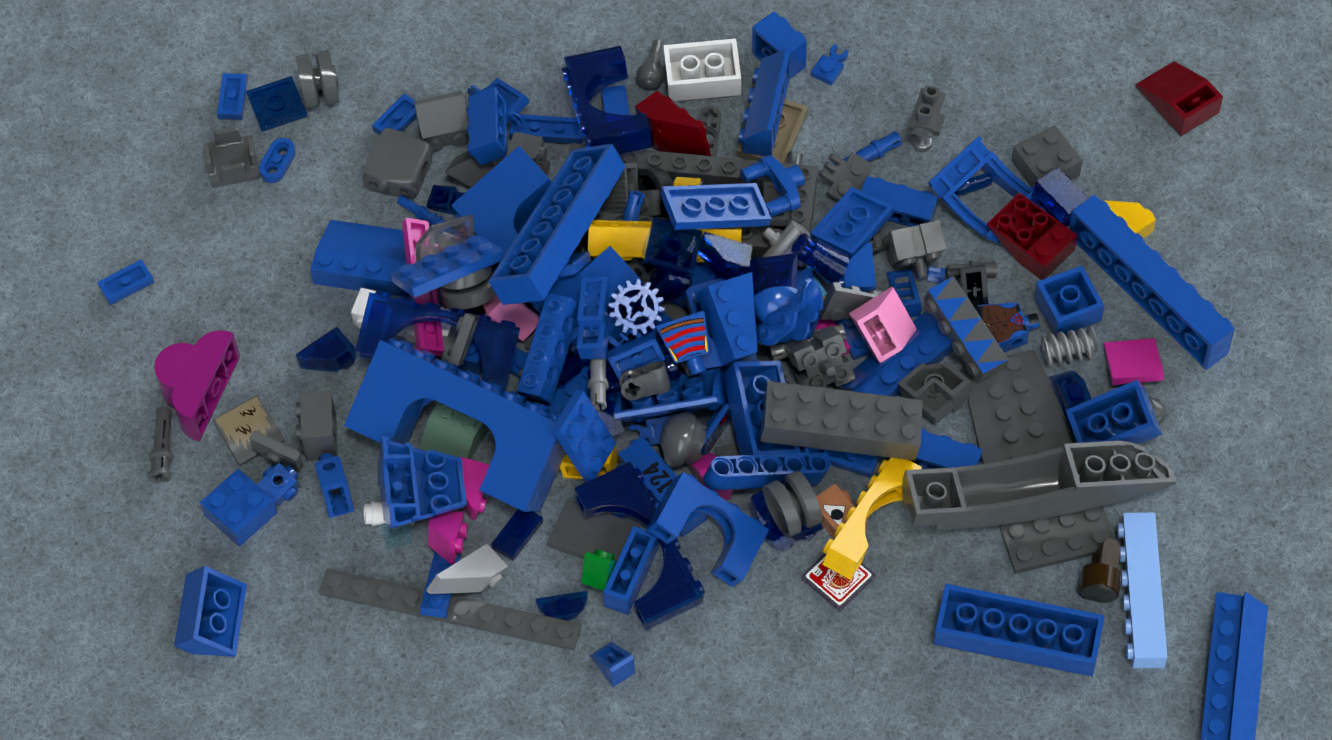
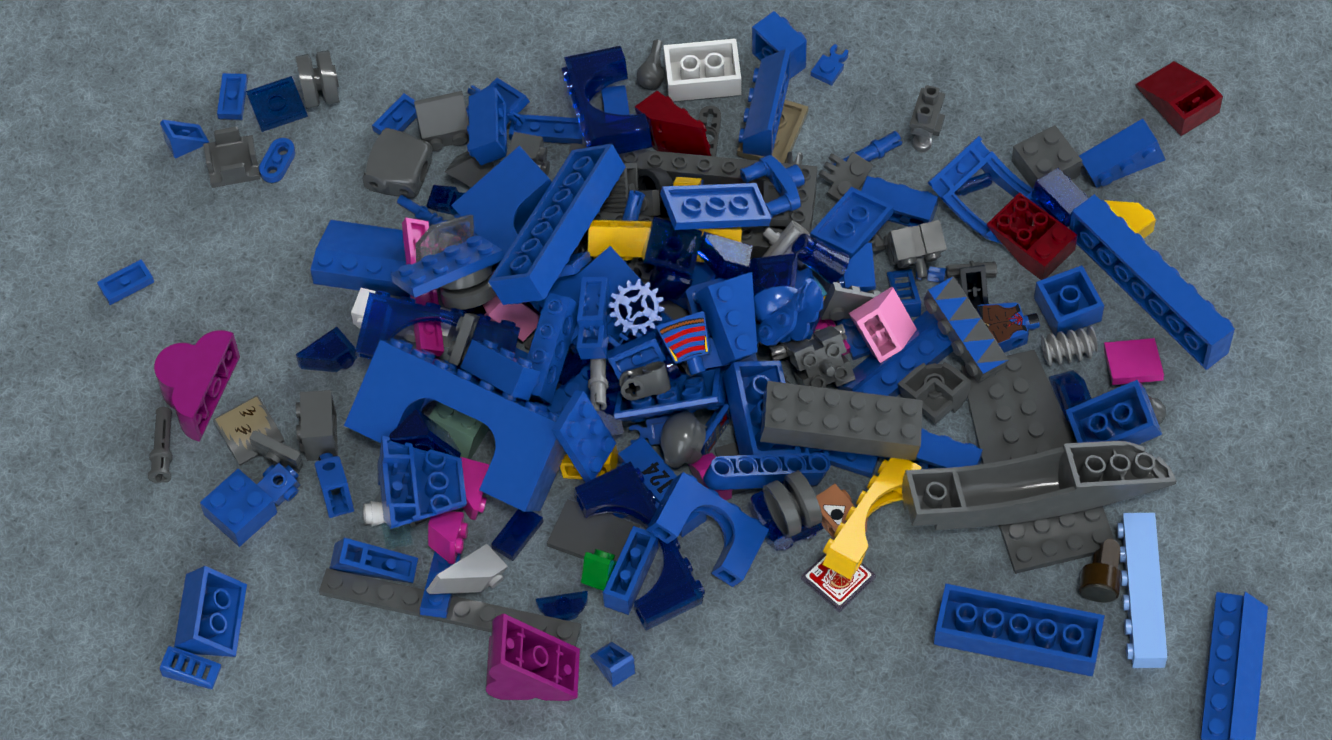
none -> blue slope [160,120,209,159]
none -> blue slope [160,646,222,689]
none -> blue slope [330,538,418,583]
none -> clear blue slope [389,409,461,458]
none -> blue brick [460,338,541,401]
none -> magenta brick [486,614,580,701]
none -> blue wedge [1079,119,1166,188]

